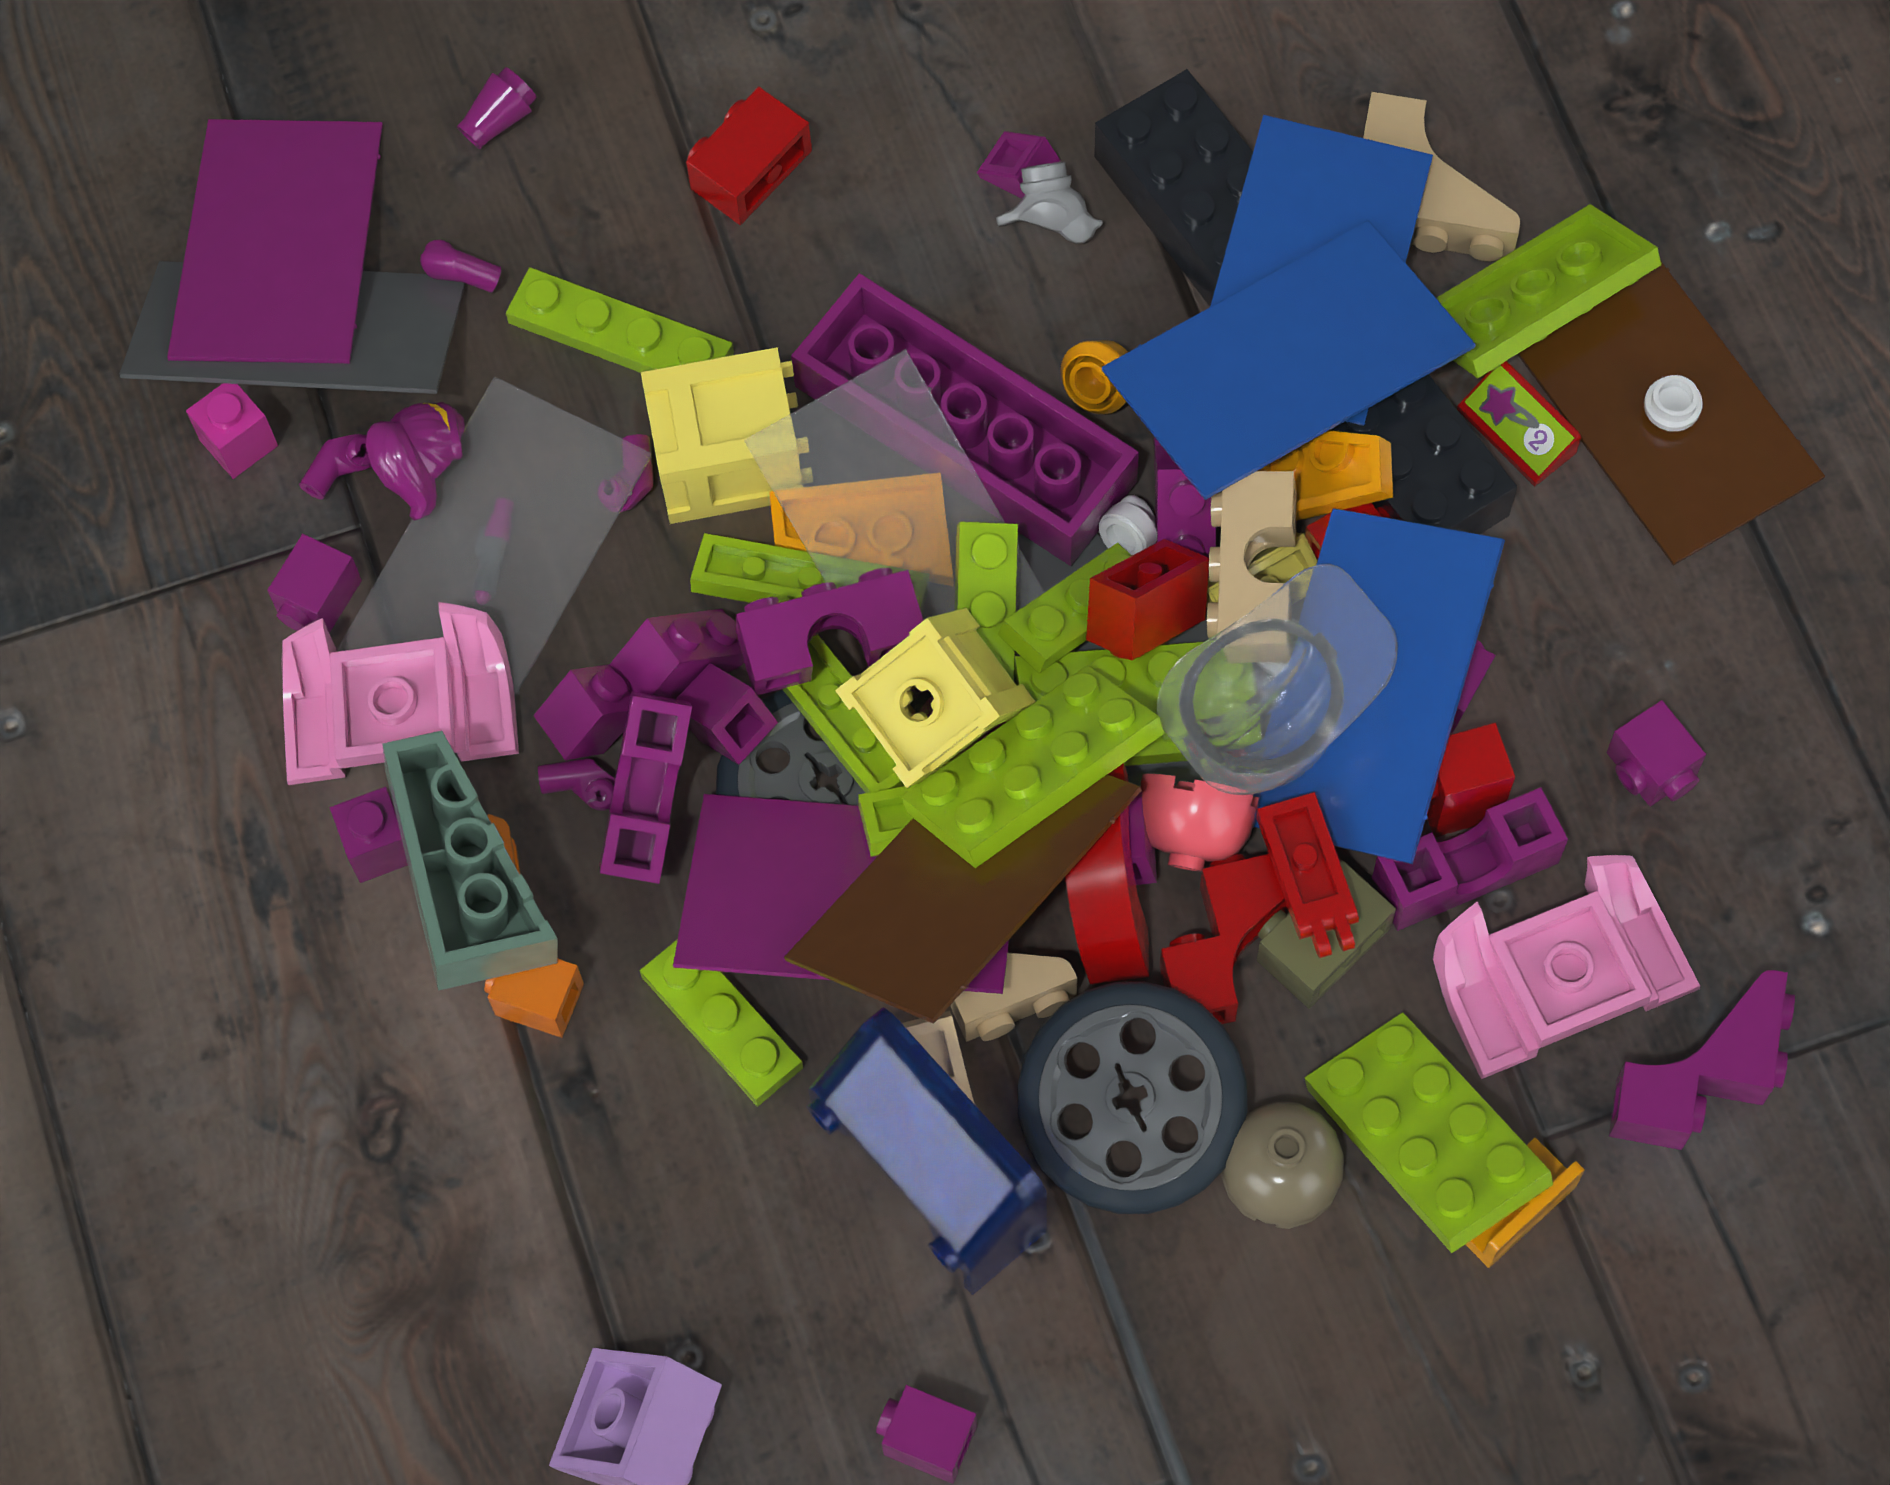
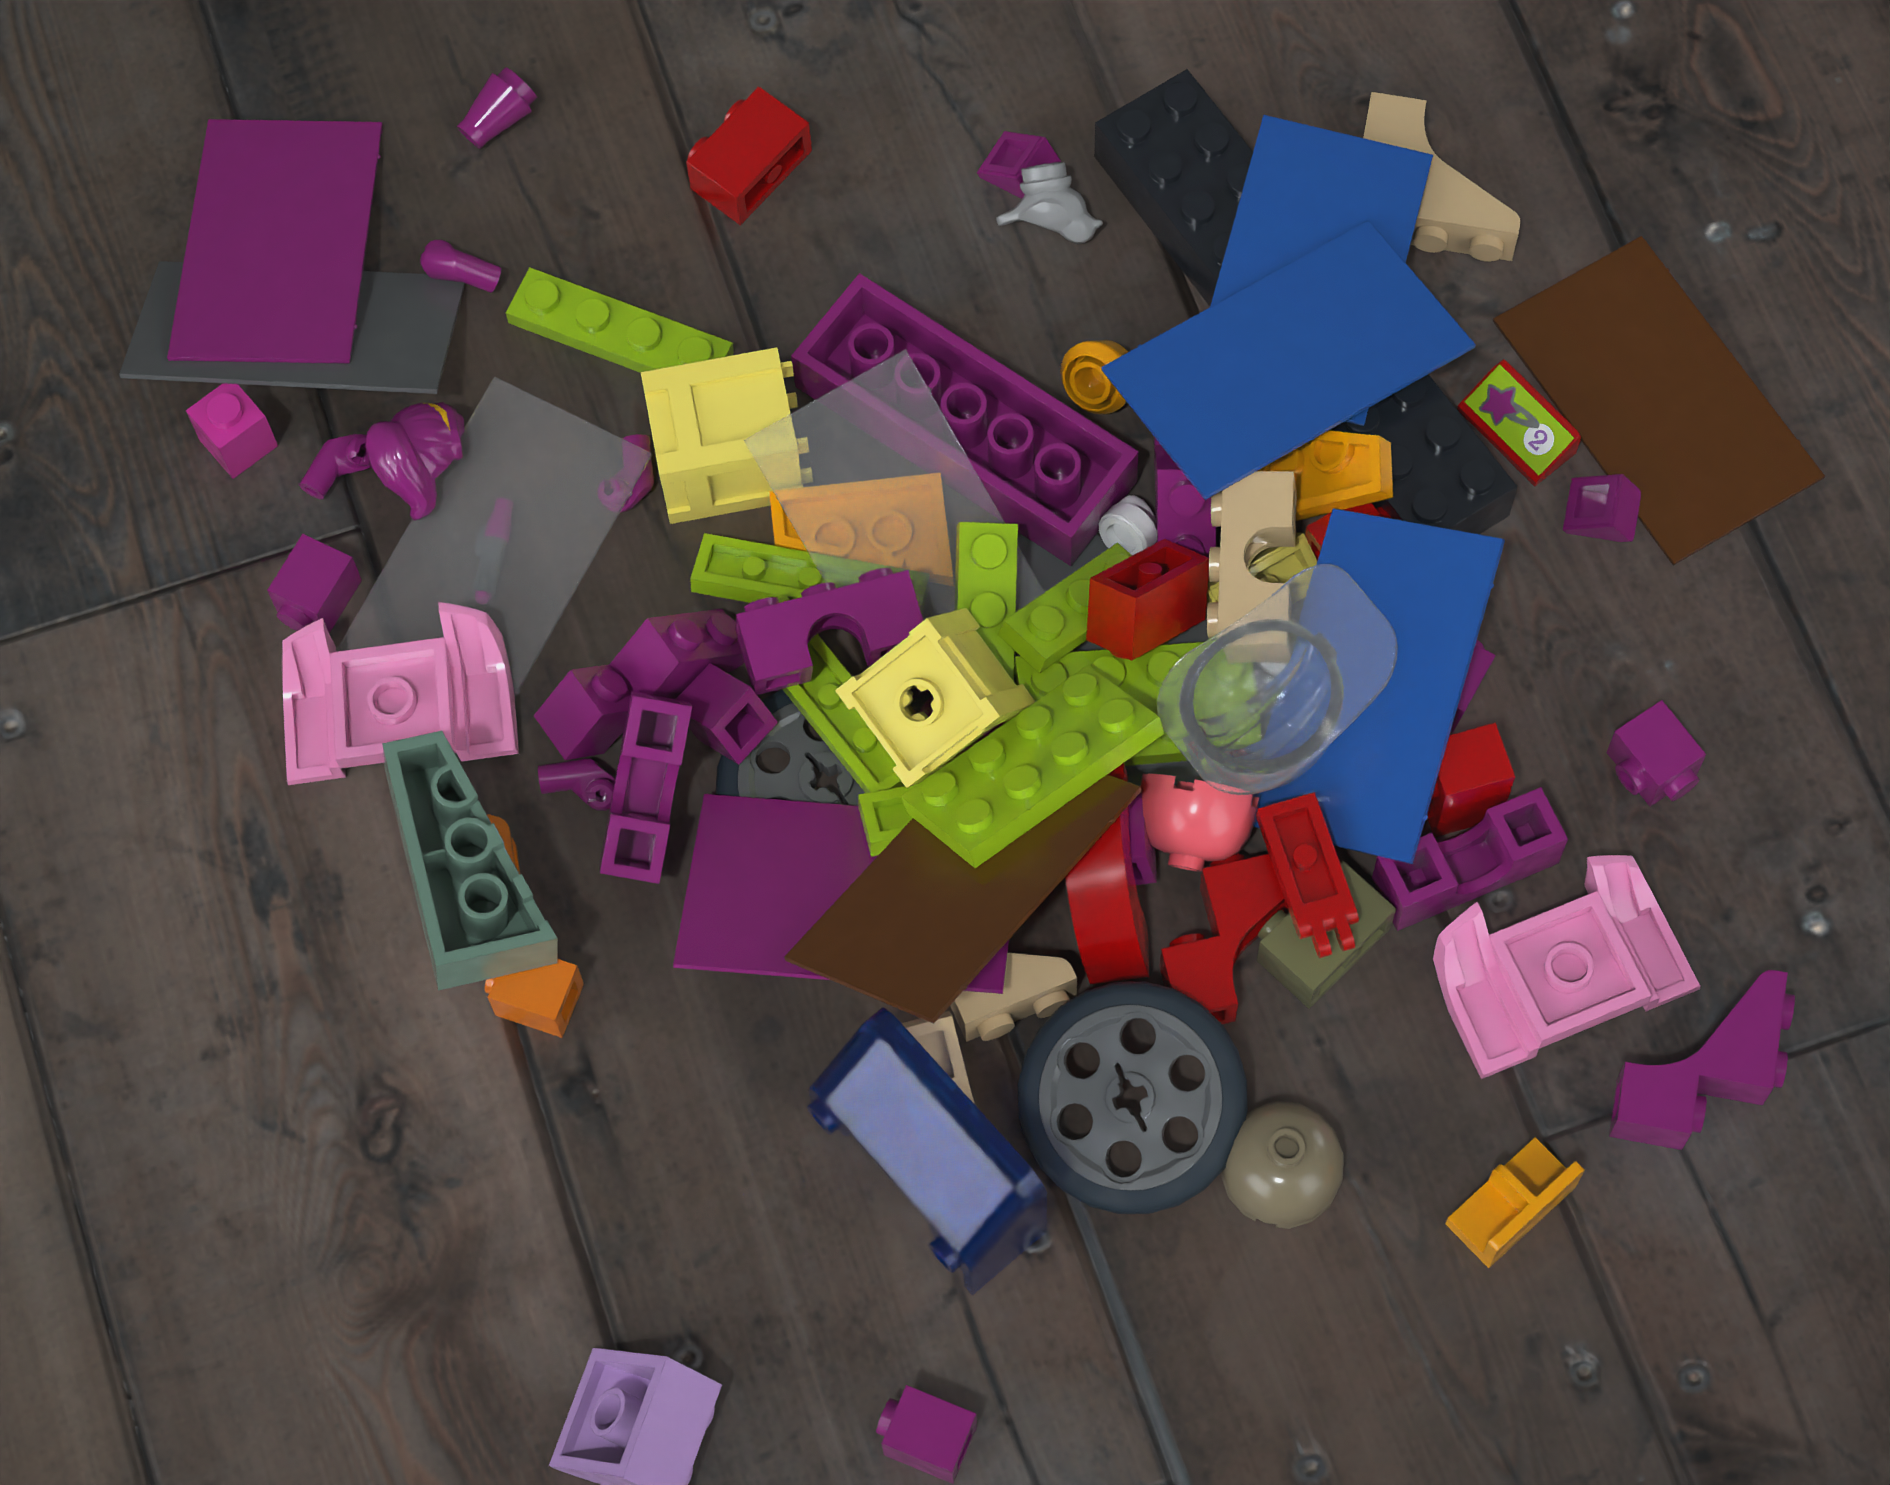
magenta brick [329,786,408,883] -> none
lime plate [639,939,803,1107] -> none
lime plate [1304,1012,1553,1253] -> none
lime plate [1436,204,1661,379] -> none
white plate [1644,375,1703,431] -> none
none -> magenta slope [1563,474,1641,542]

